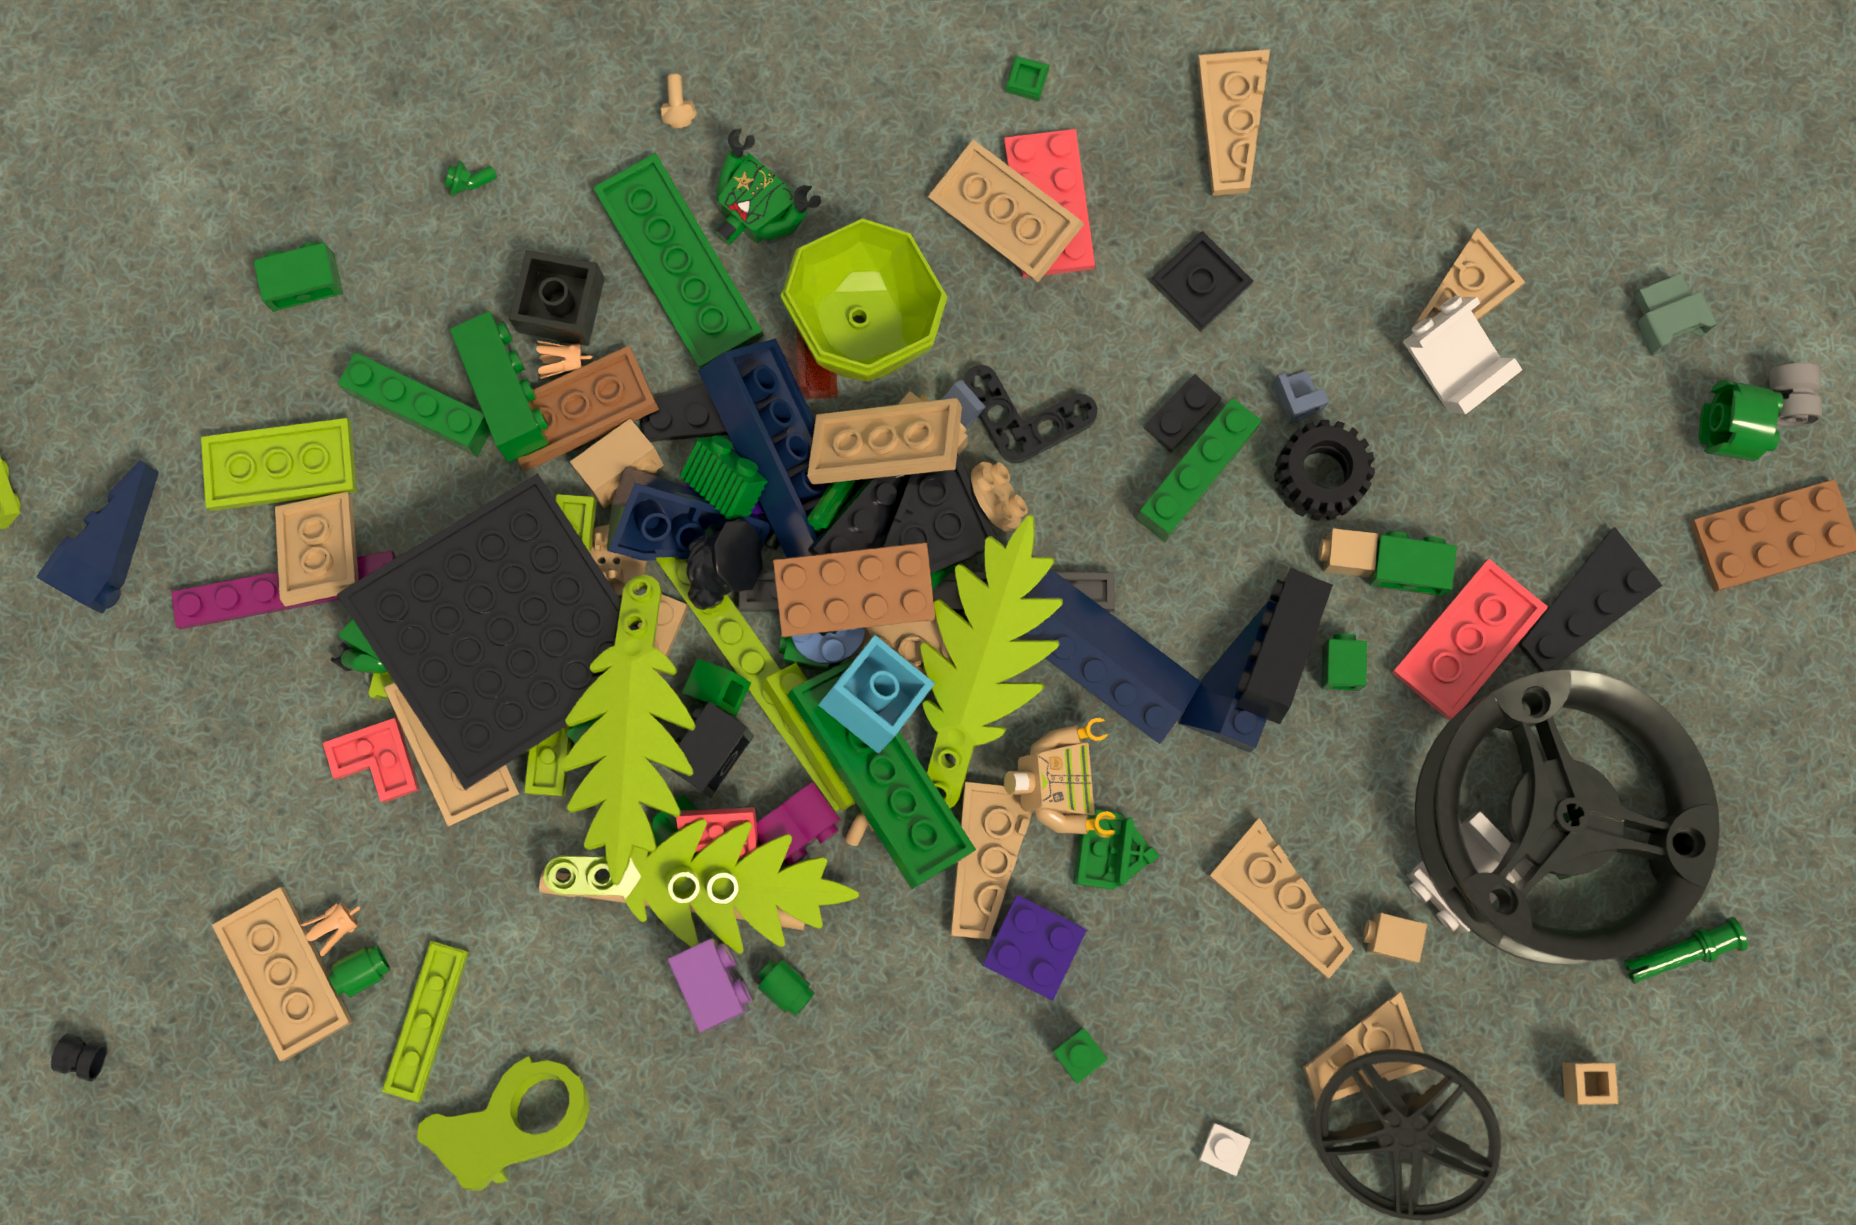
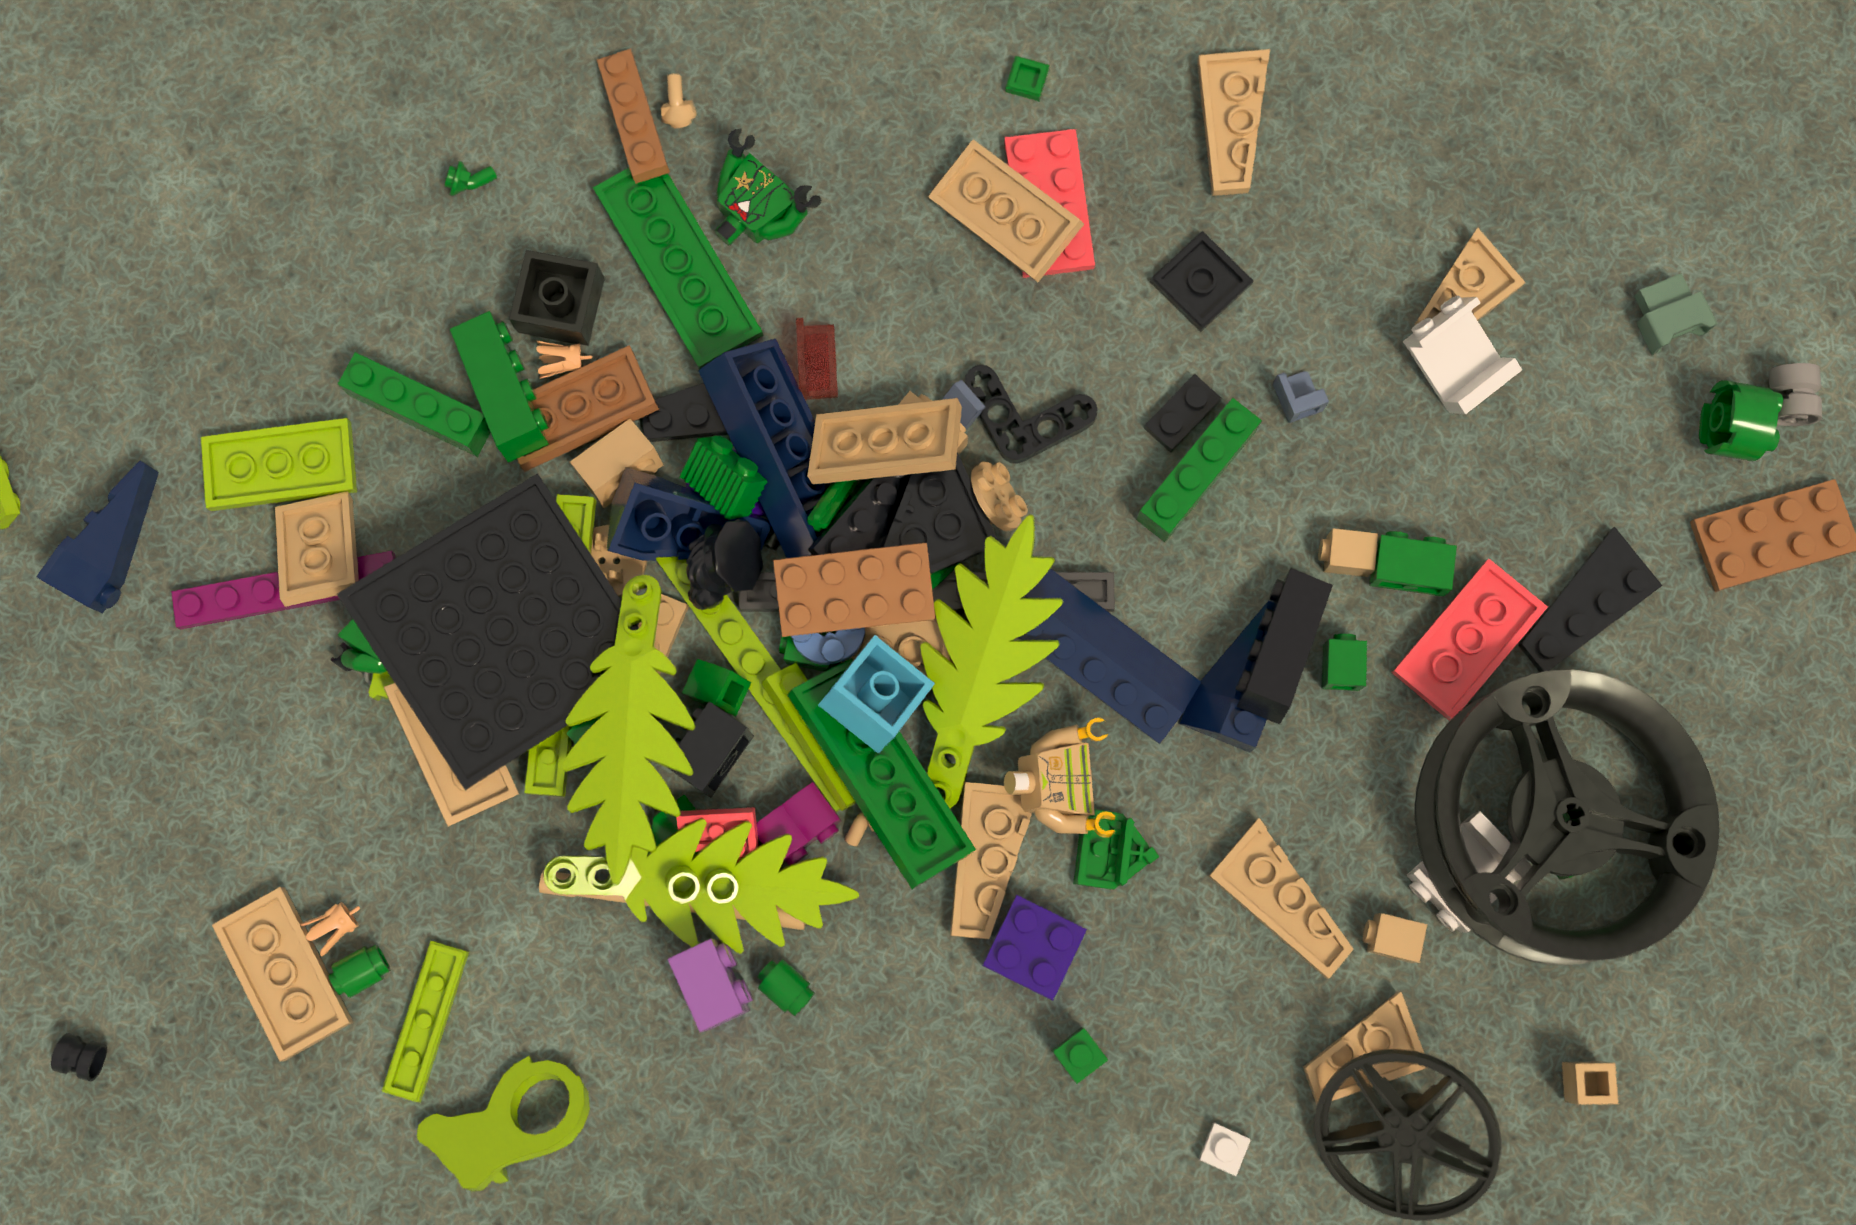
green brick [253,242,343,312] -> none
coral plate [323,718,420,803] -> none
lime rock [780,218,948,381] -> none
black tyre [1274,420,1375,521] -> none
green pin [1624,917,1748,984] -> none
none -> medium nougat plate [597,49,670,184]

